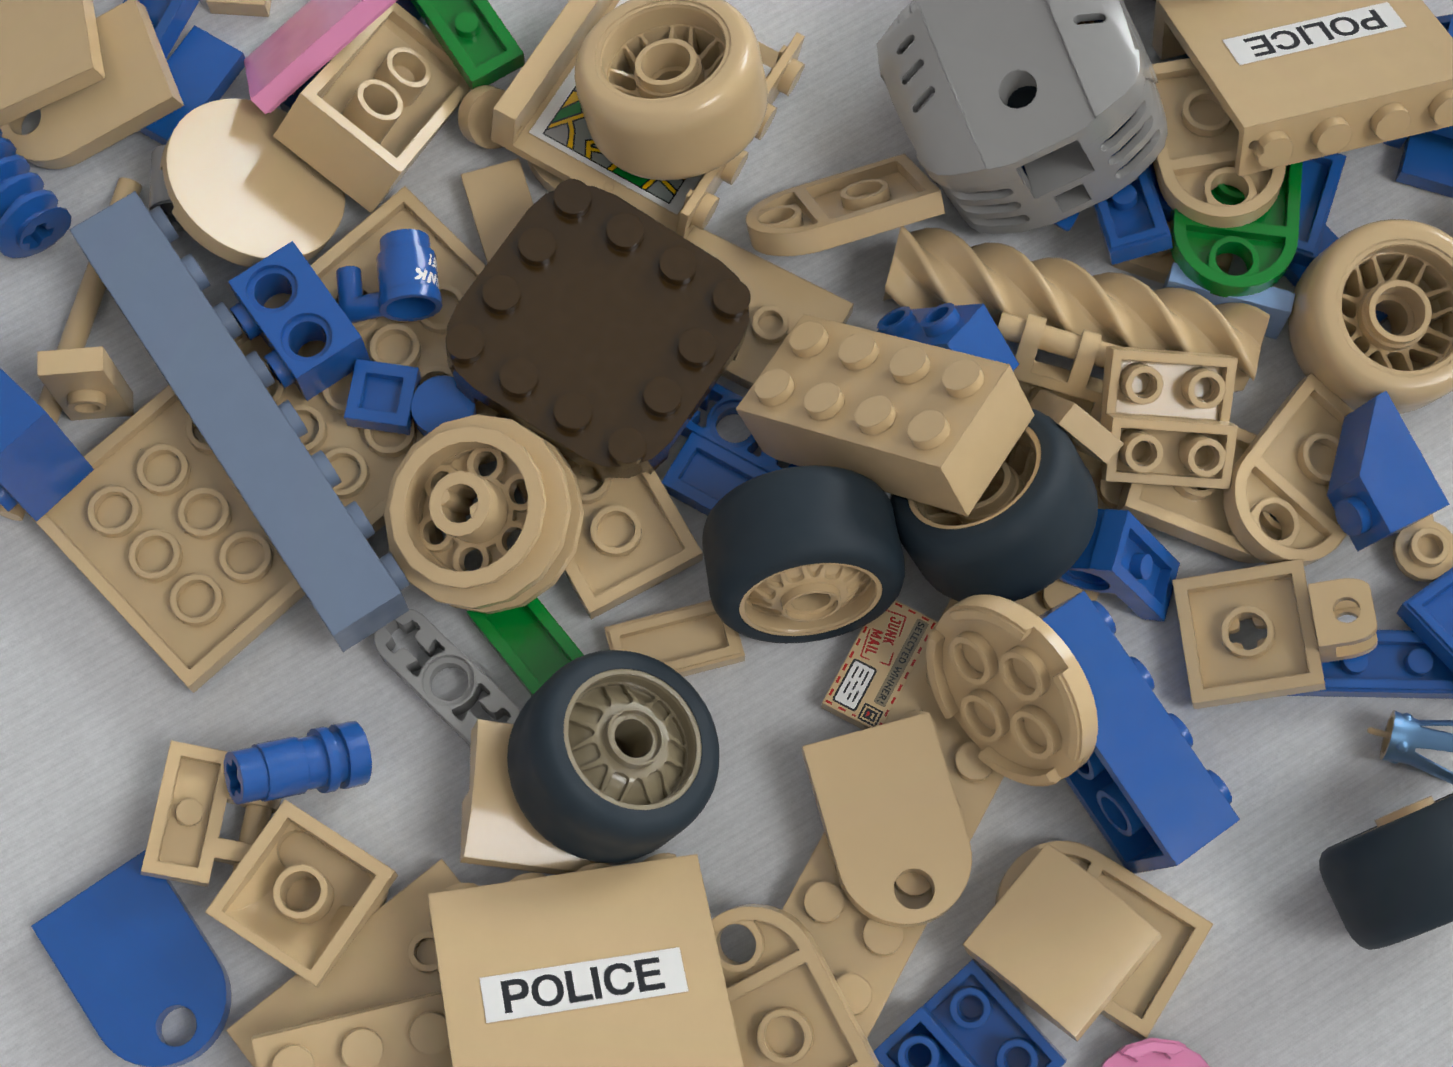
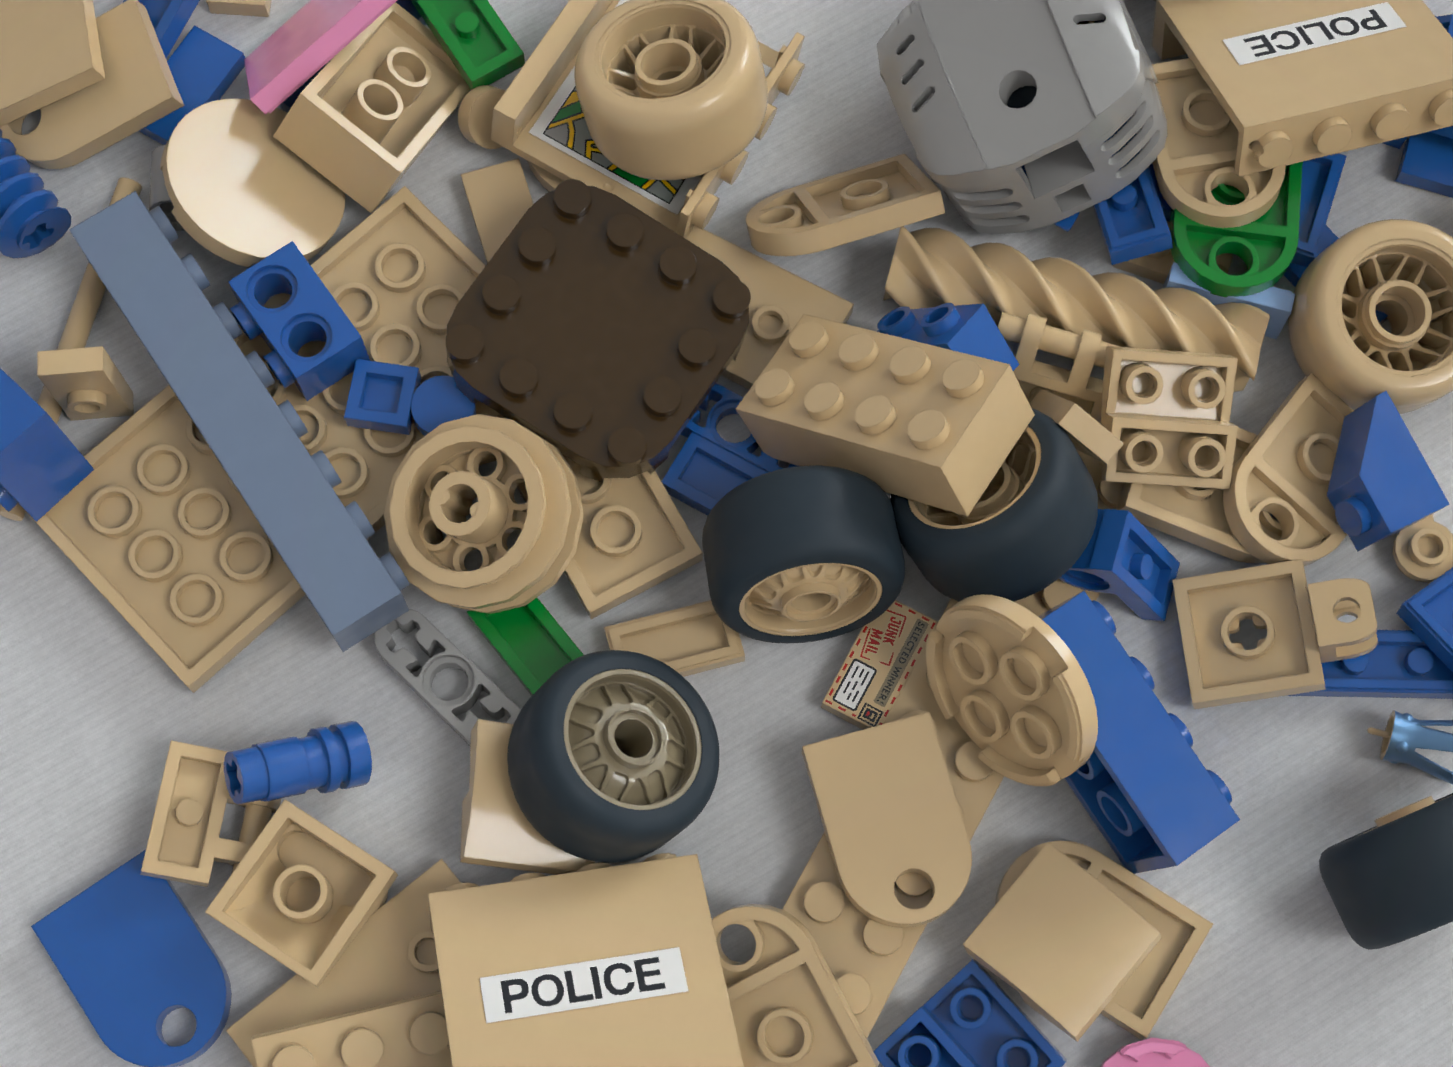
blue piece [336,229,442,323] -> none

